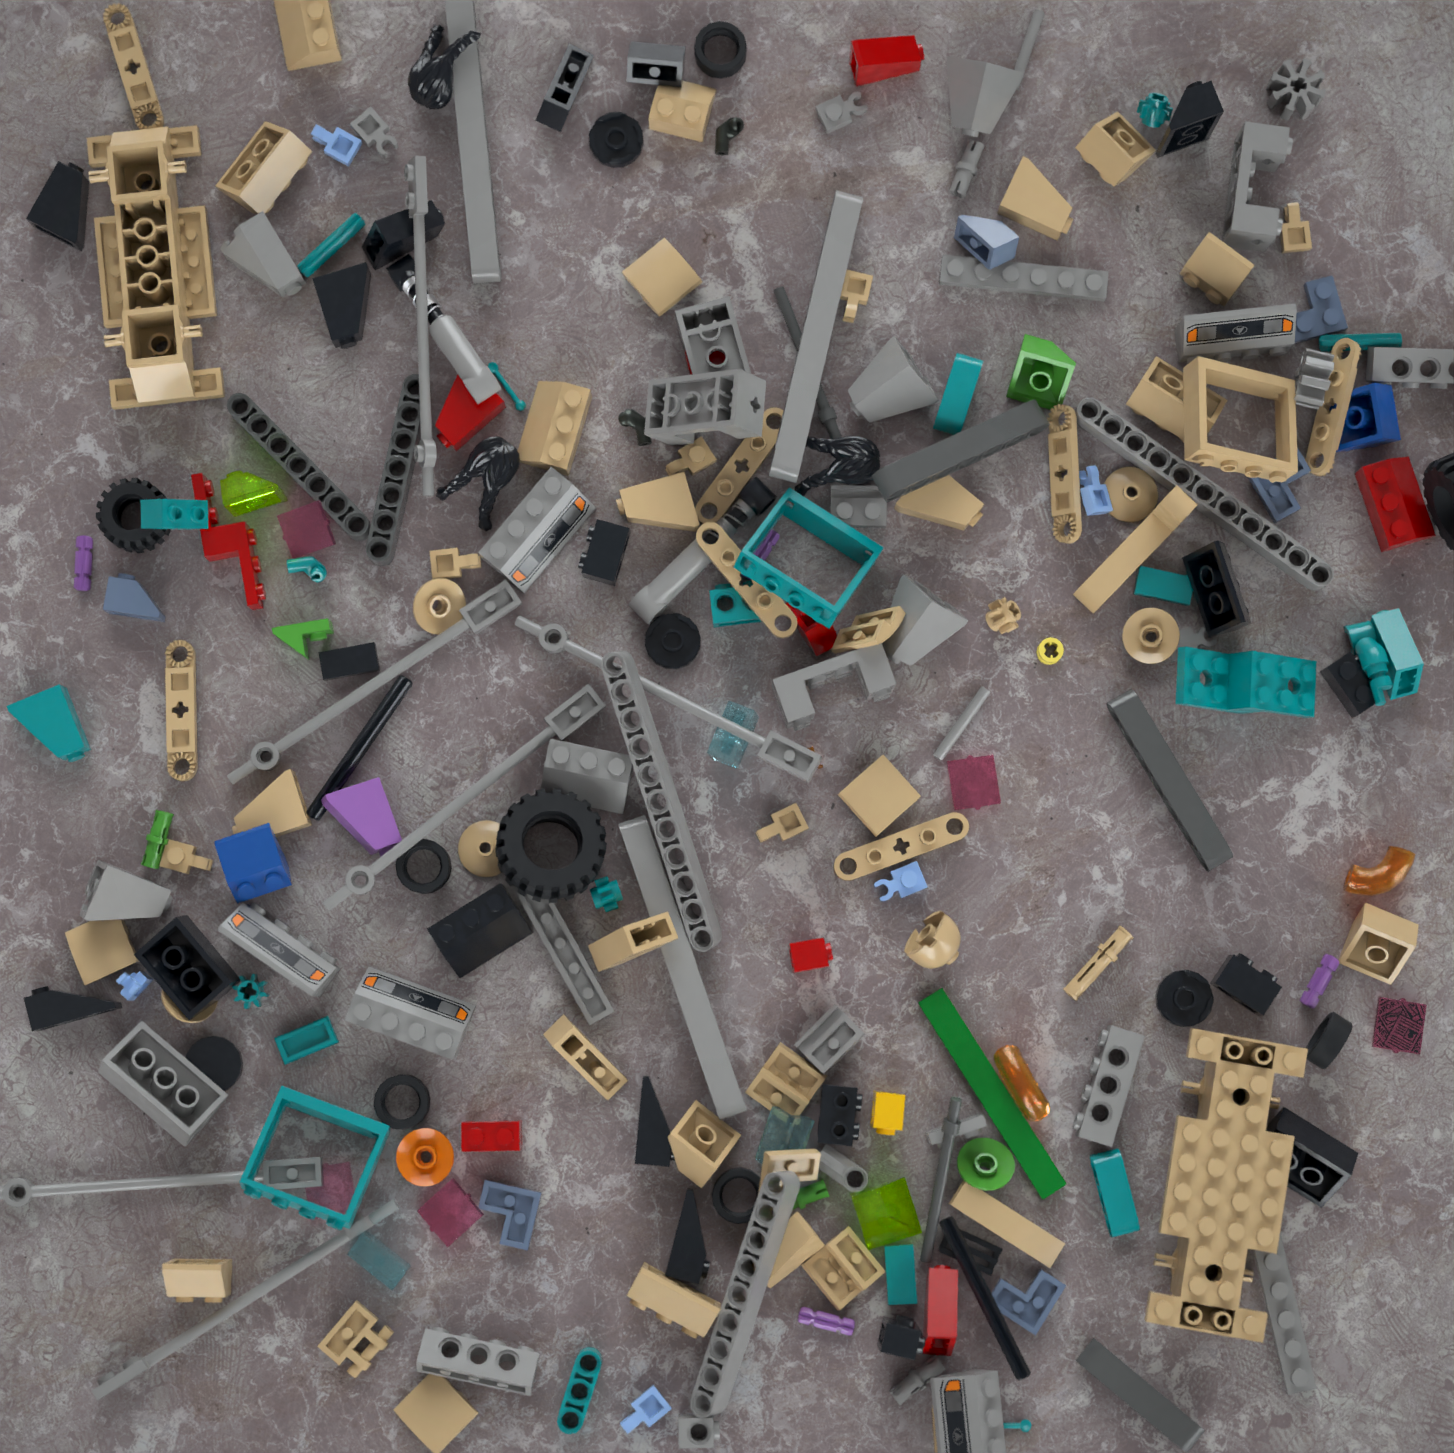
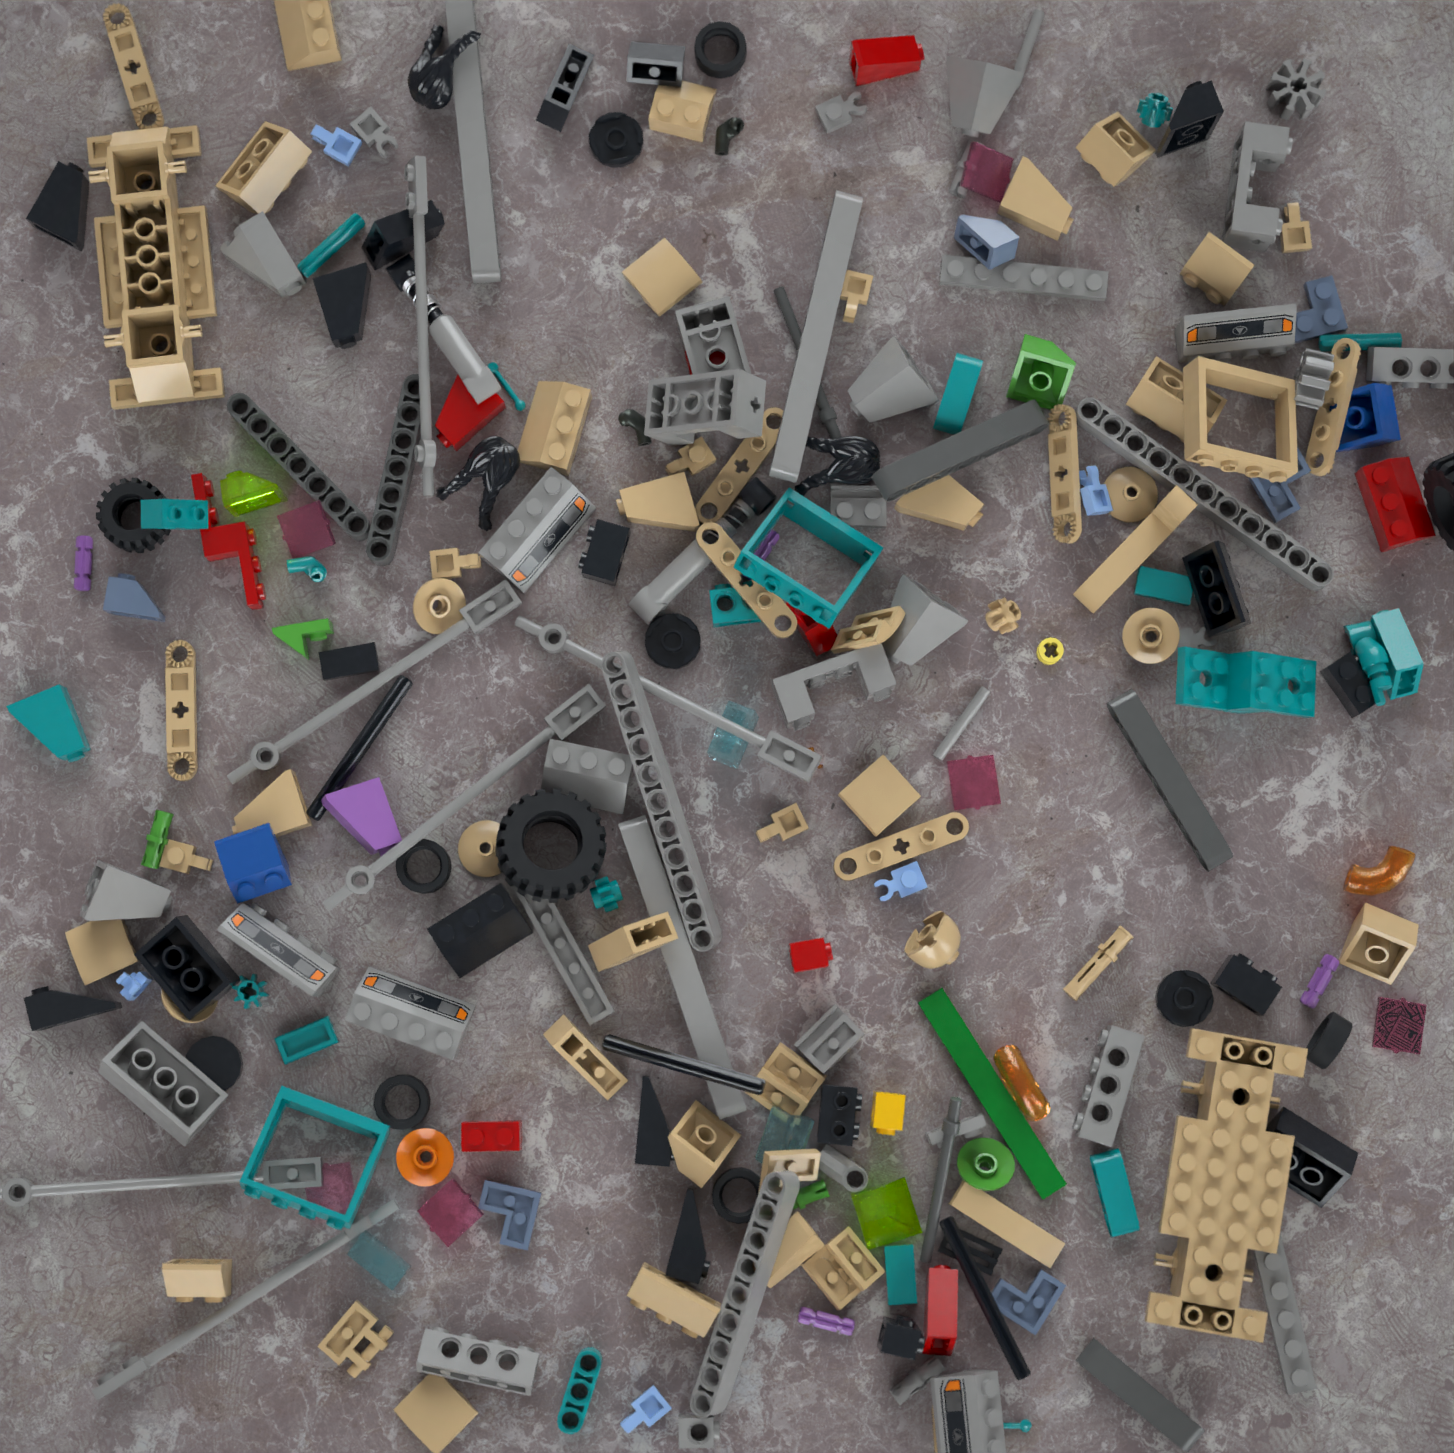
none -> black axle [602,1034,766,1095]
none -> clear pink piece [960,142,1014,203]

